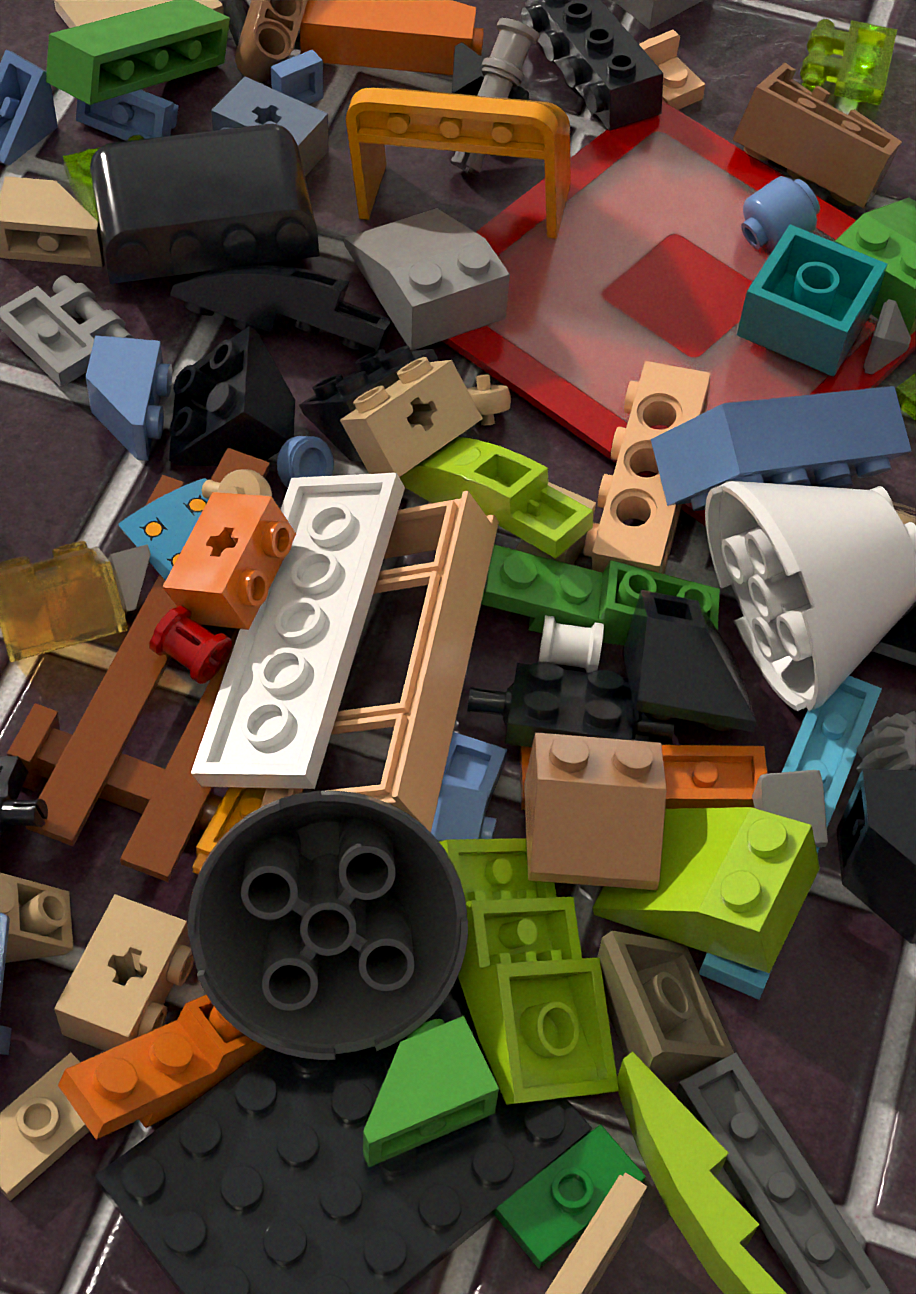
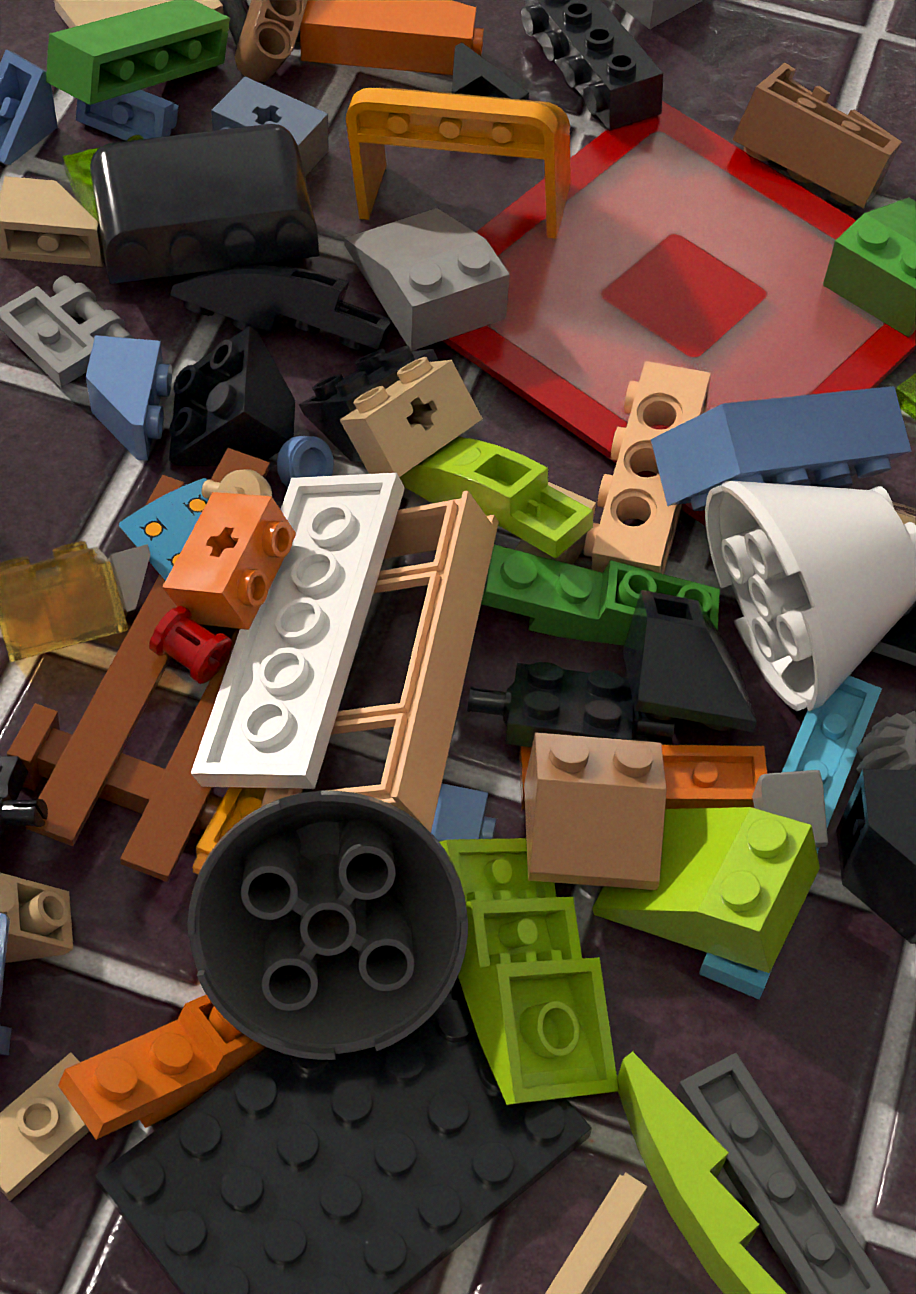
tan brick [54,894,194,1051] -> none
medium blue plate [271,49,323,105] -> none
bright green slope [363,1016,499,1167] -> none
medium blue plate [442,732,507,811] -> none
light grey pin [450,18,540,174] -> none
tan piece [467,375,511,425] -> none
green plate [495,1124,646,1269] -> none
white bush [538,615,604,673] -> none
dark tan slope [597,931,734,1085] -> none
light nougat bracket [639,30,706,110] -> none
teal brick [737,224,888,376] -> none
medium blue head [741,176,820,253] -> none
clear neon green plate [800,19,897,105] -> none
light grey slope [863,299,911,374] -> none

